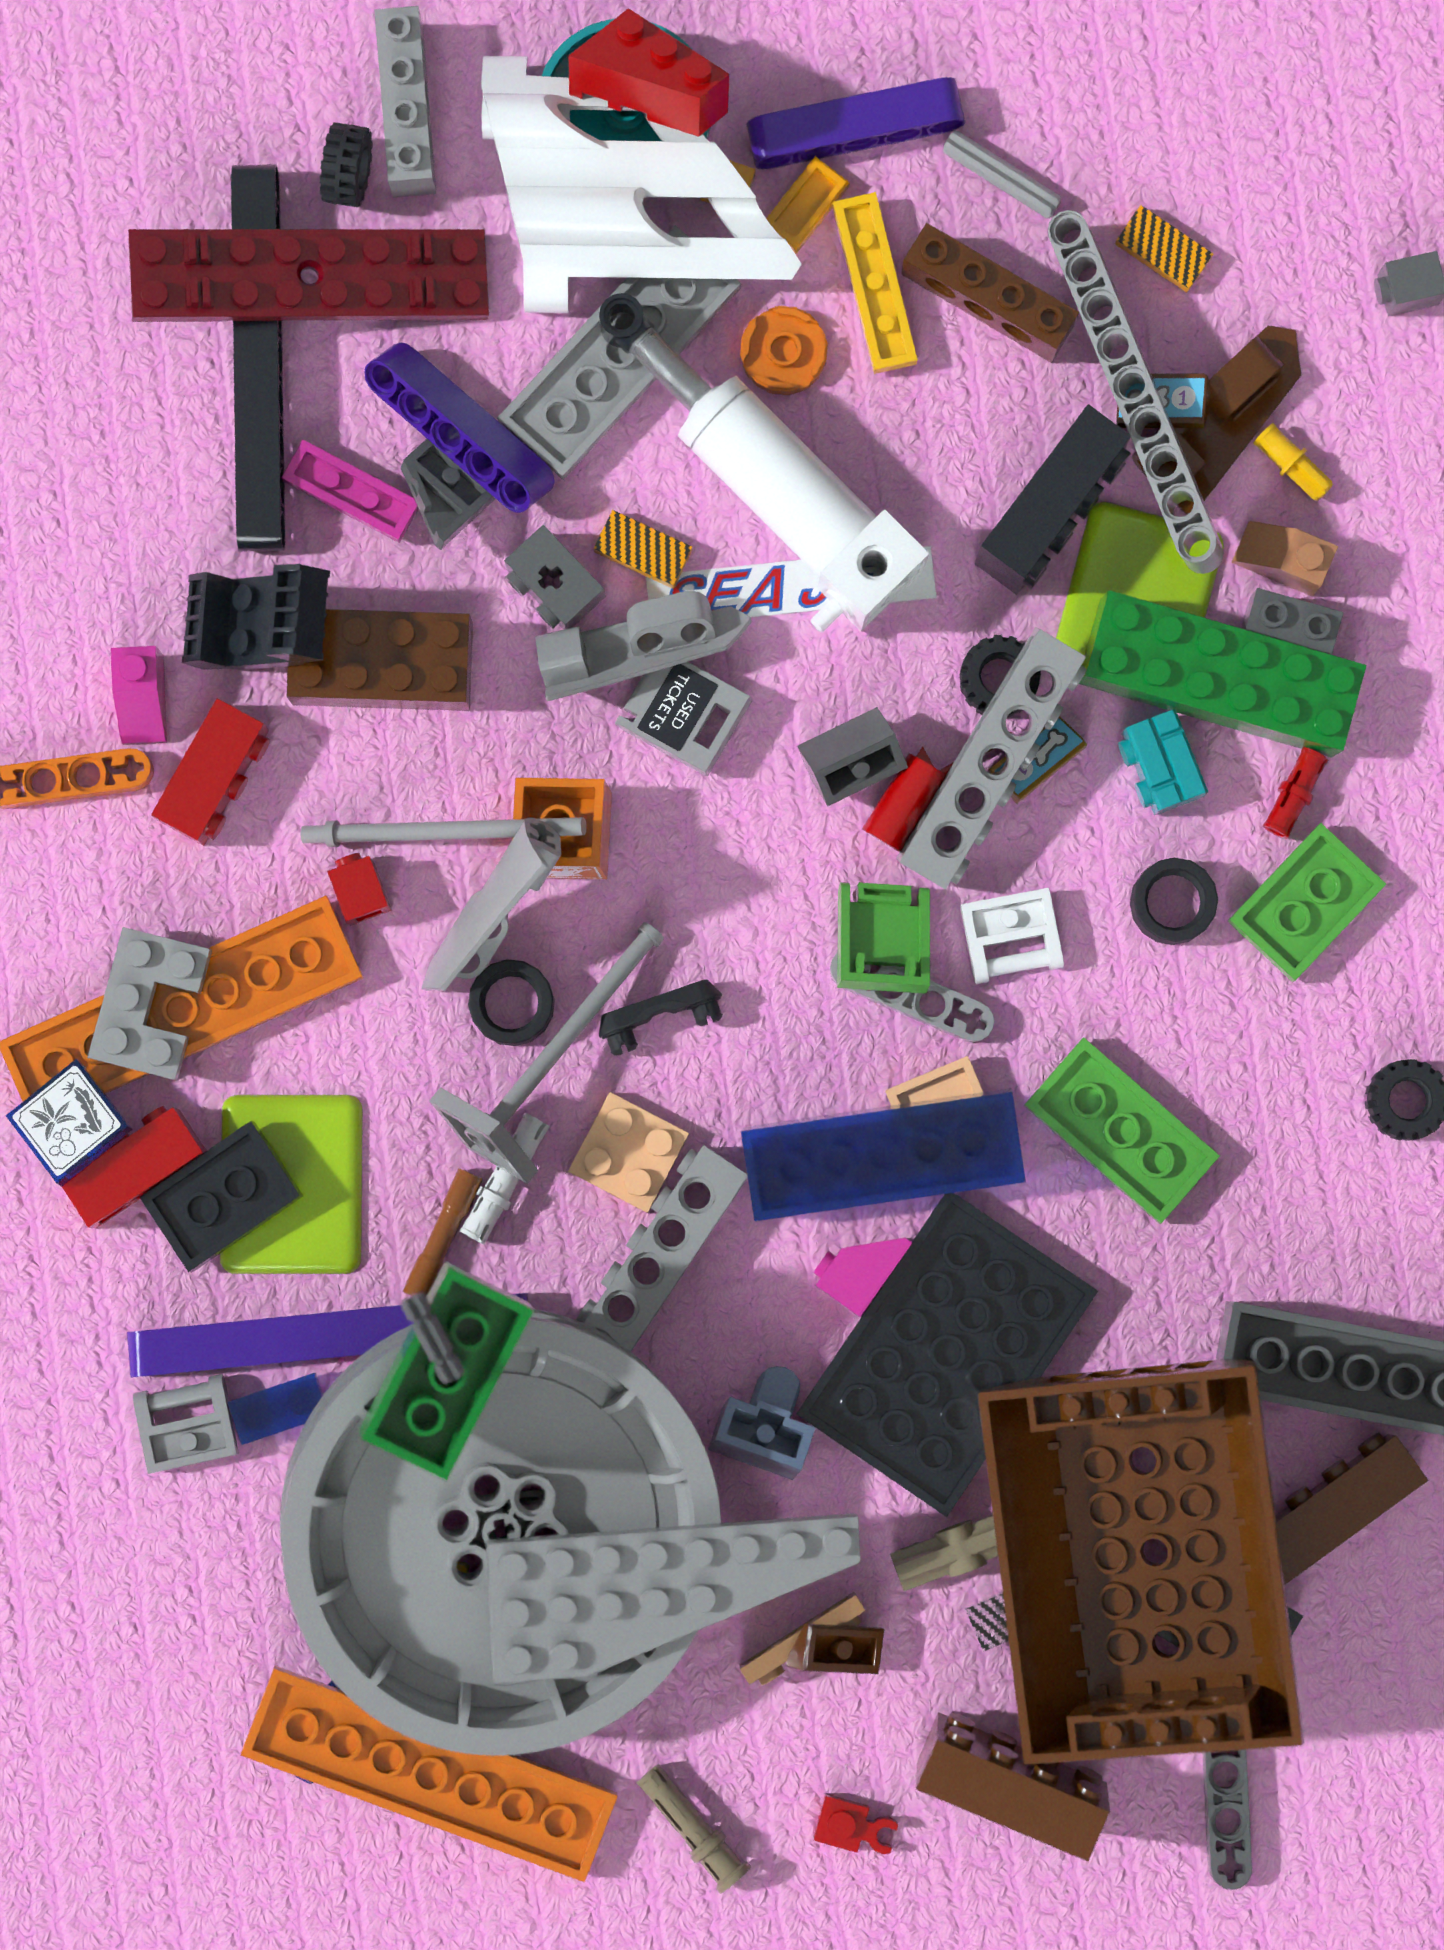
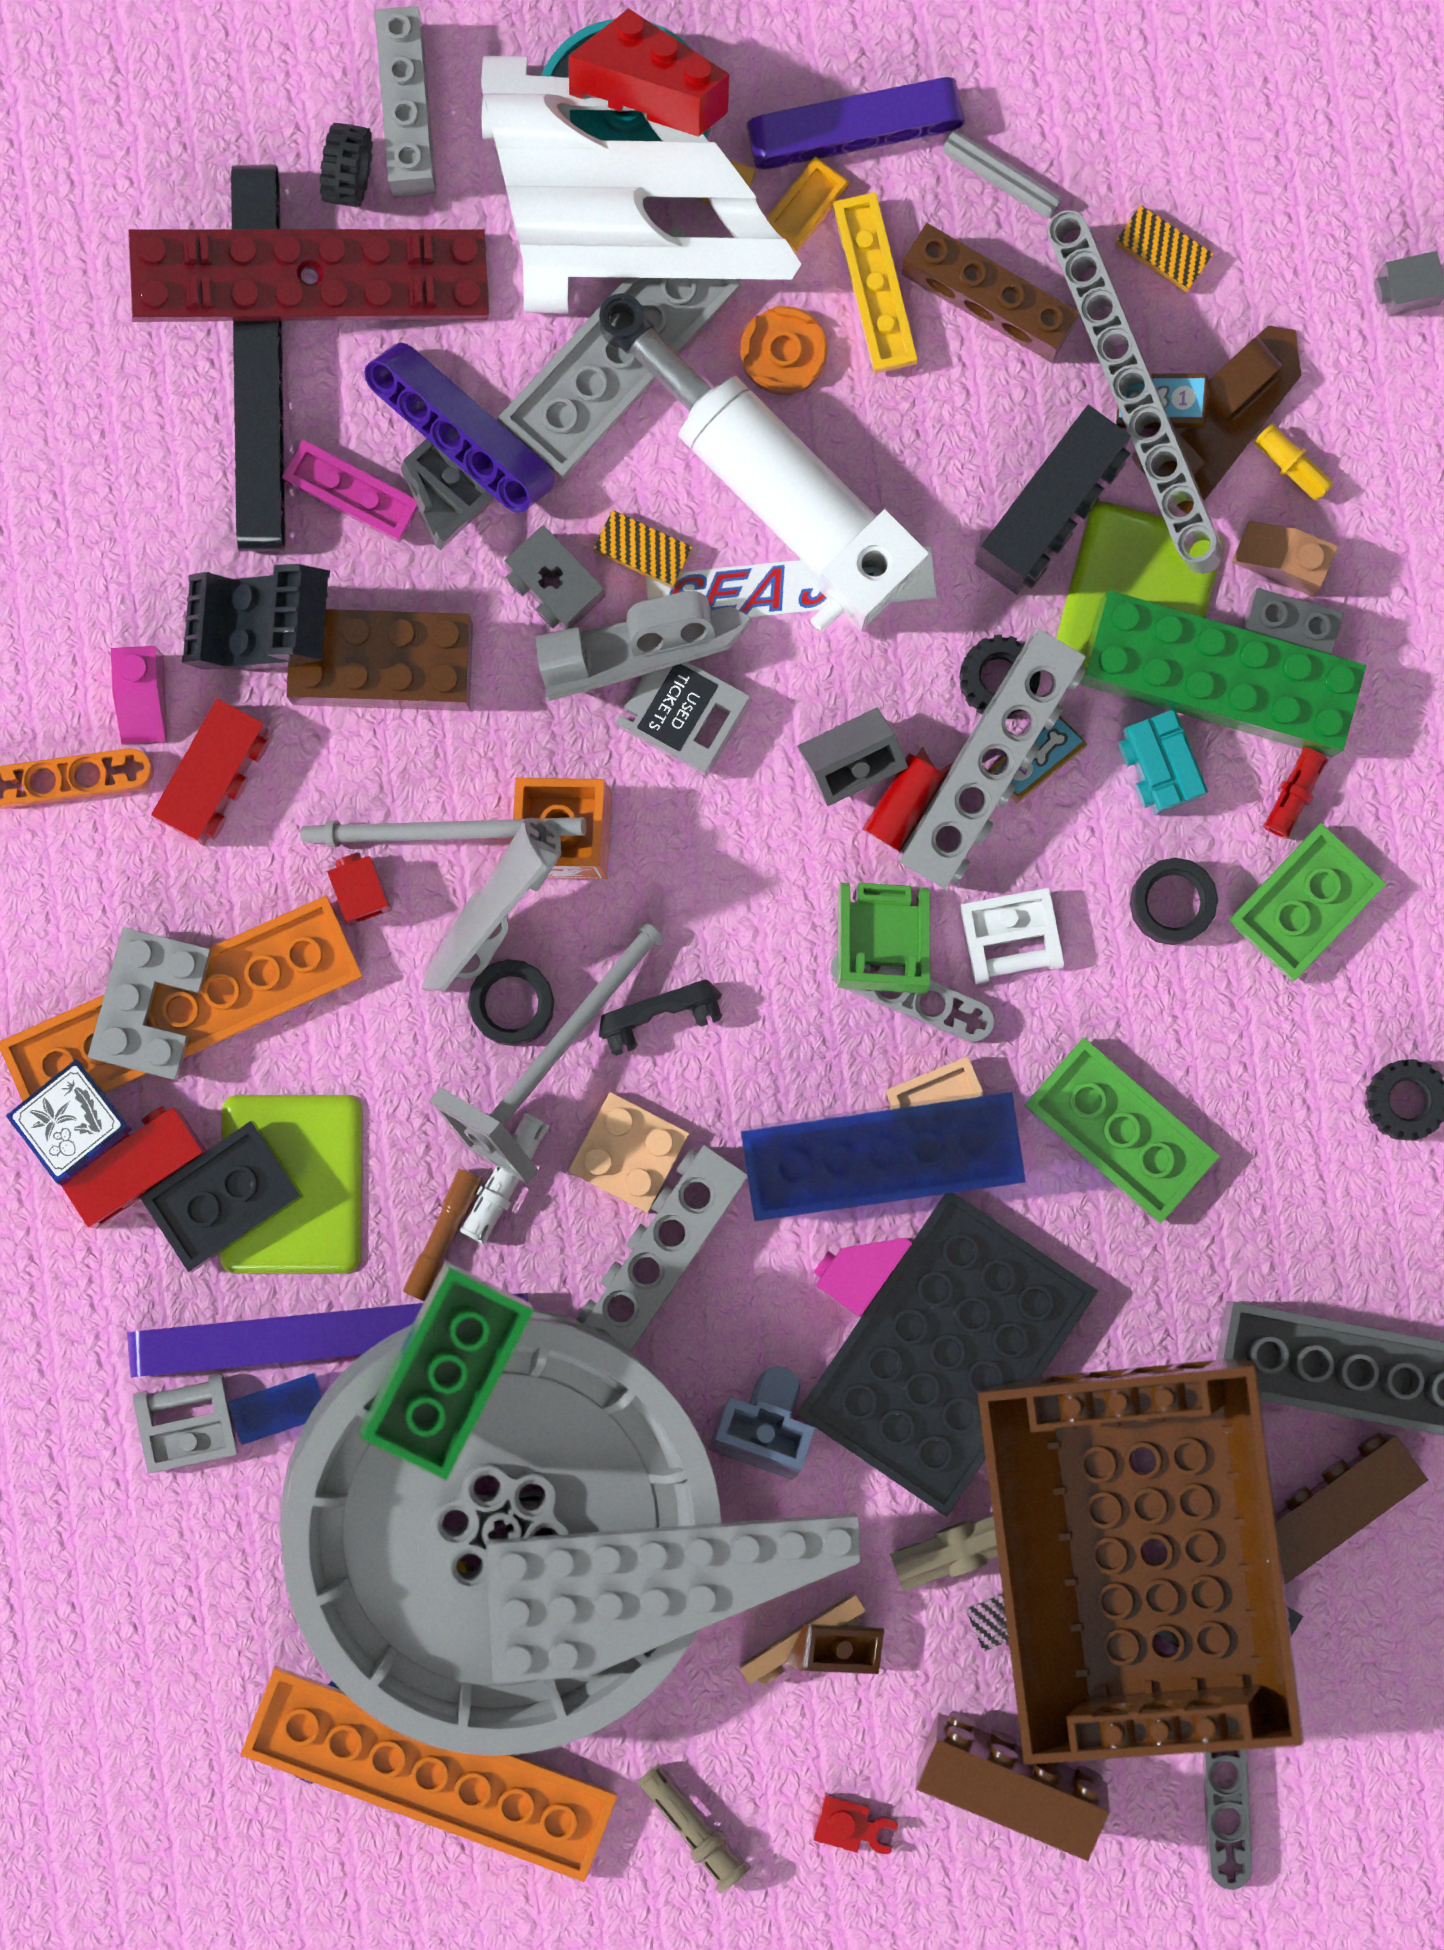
dark grey axle [402,1292,464,1384] -> none

